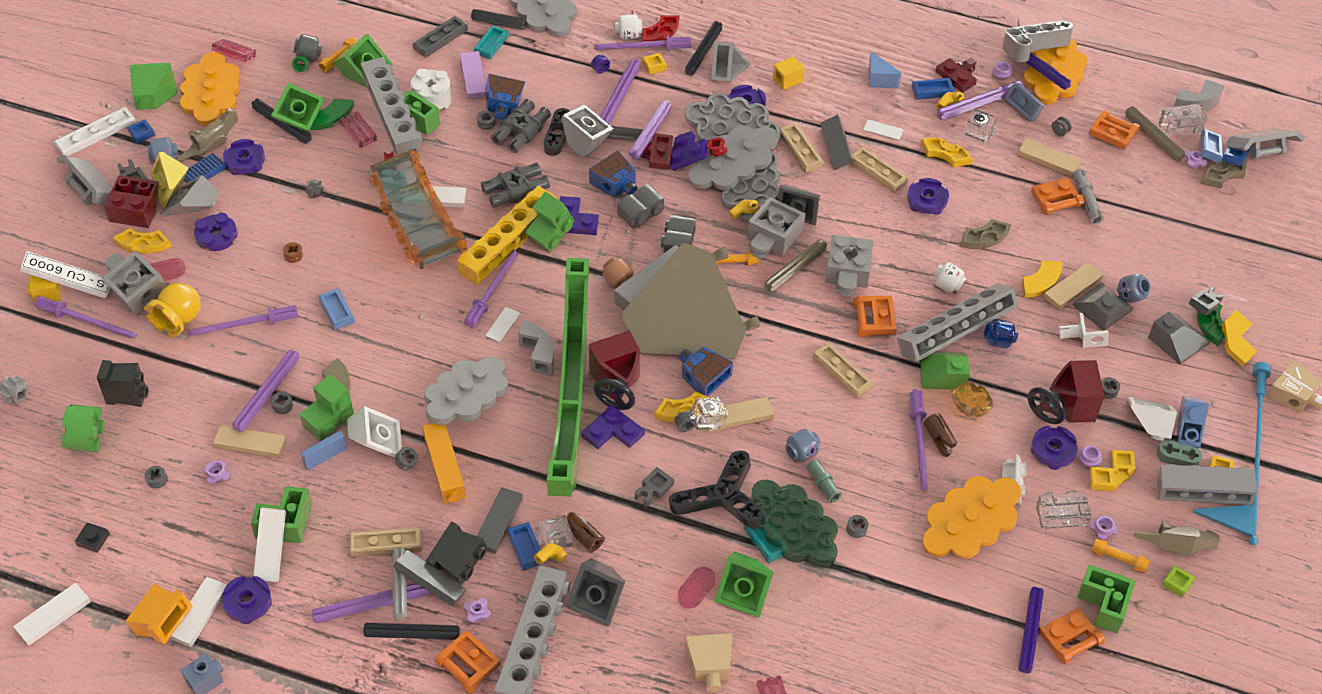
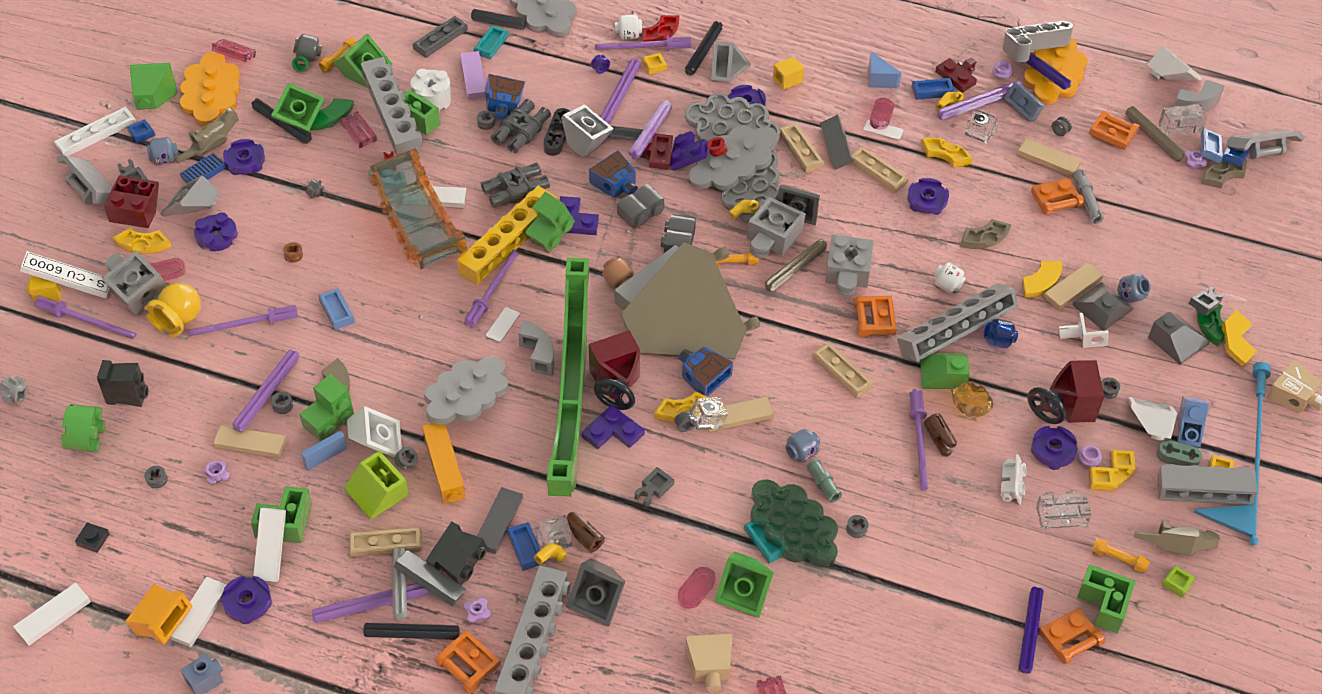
light yellow slope [151,152,188,208] -> none
black piece [669,450,766,529] -> none
light orange plate [923,476,1021,559] -> none
lavender plate [1090,516,1118,540] -> none
none -> lime slope [344,450,409,520]
none -> clear pink tile [869,98,894,130]
none -> white slope [1147,46,1203,81]

